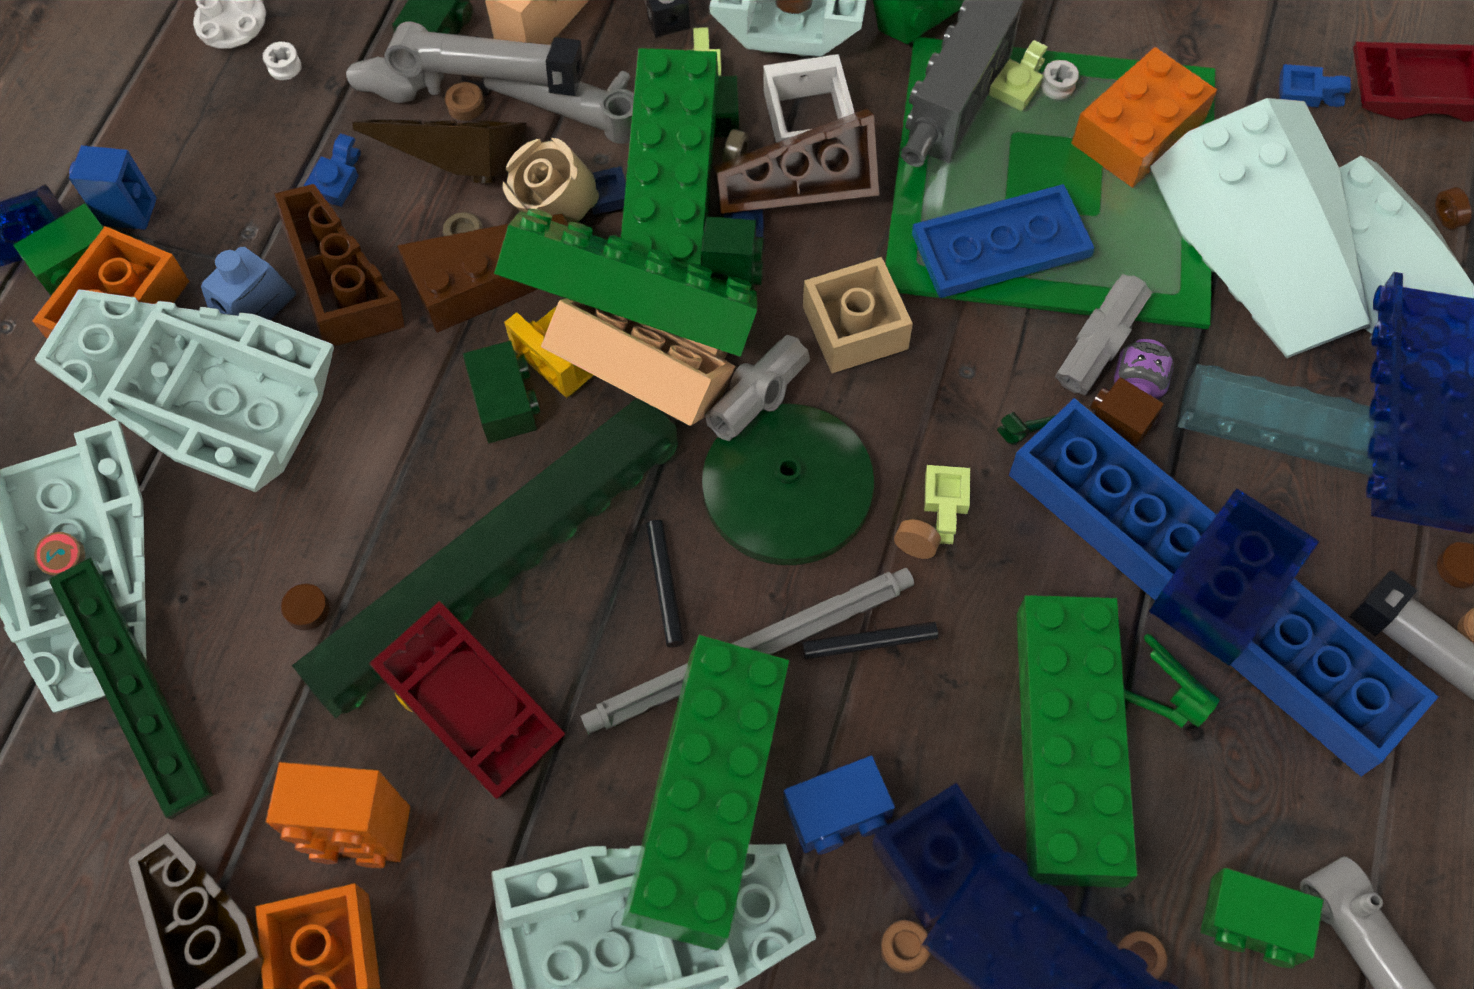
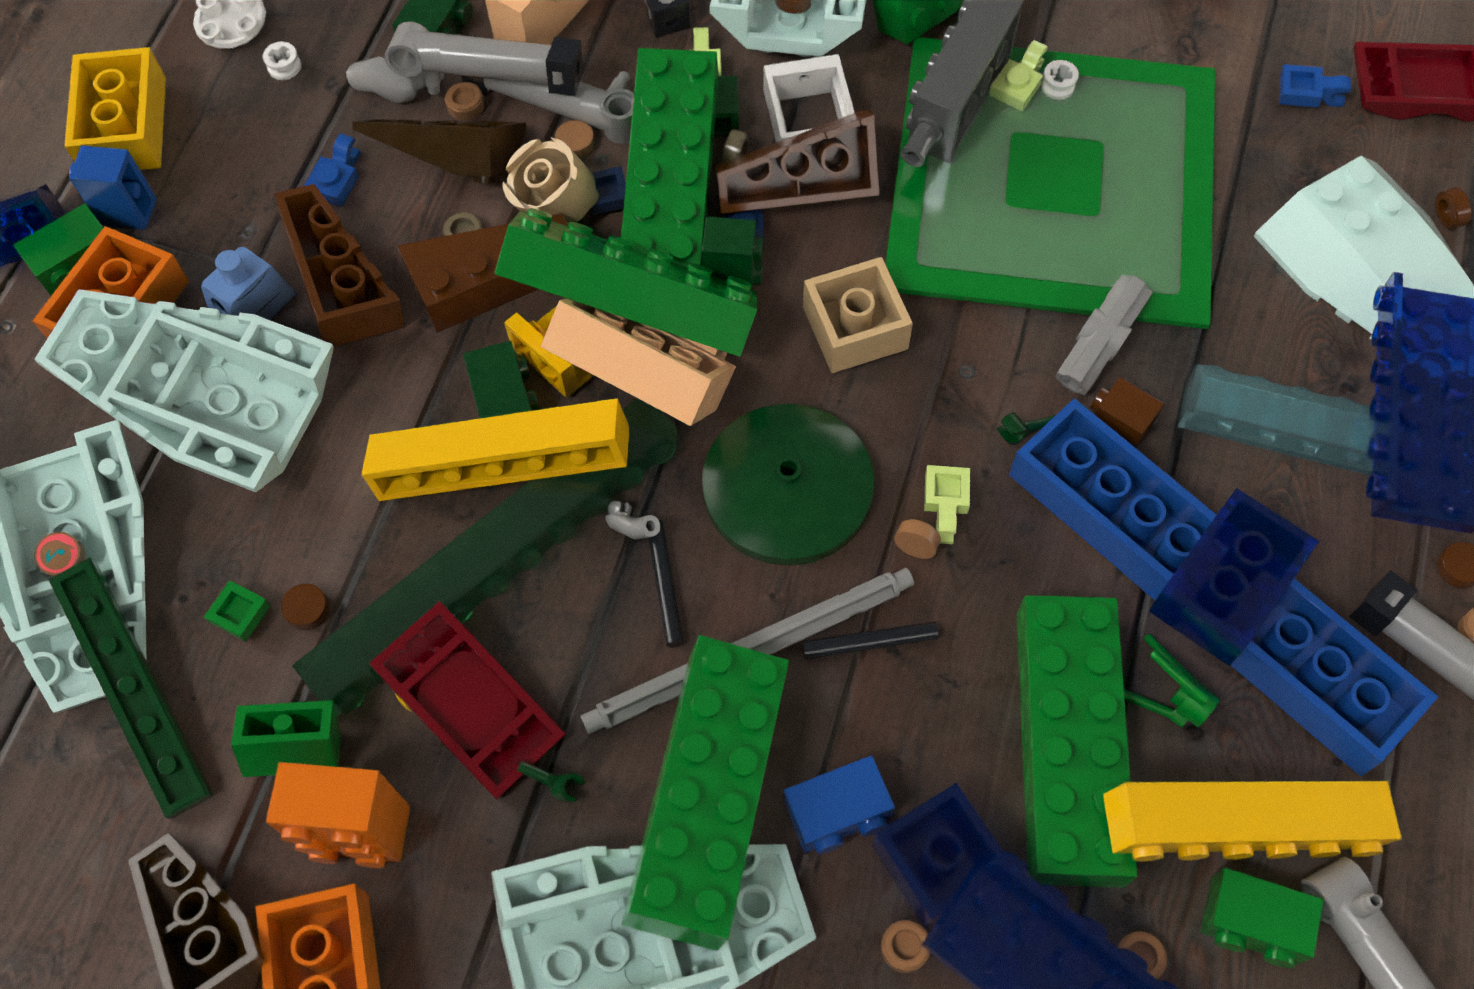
light grey piece [705,335,810,441] -> none
blue plate [912,184,1095,298] -> none
orange brick [1071,47,1217,188] -> none
head [1114,339,1174,399] -> none
light aqua wedge [1150,98,1370,358] -> none
none -> yellow brick [64,47,166,170]
none -> green plate [204,580,271,643]
none -> green brick [231,700,342,777]
none -> yellow brick [361,398,629,501]
none -> dark green hand [517,760,585,802]
none -> medium nougat tile [555,120,595,159]
none -> light grey arm [605,501,660,540]
none -> yellow brick [1103,781,1402,861]

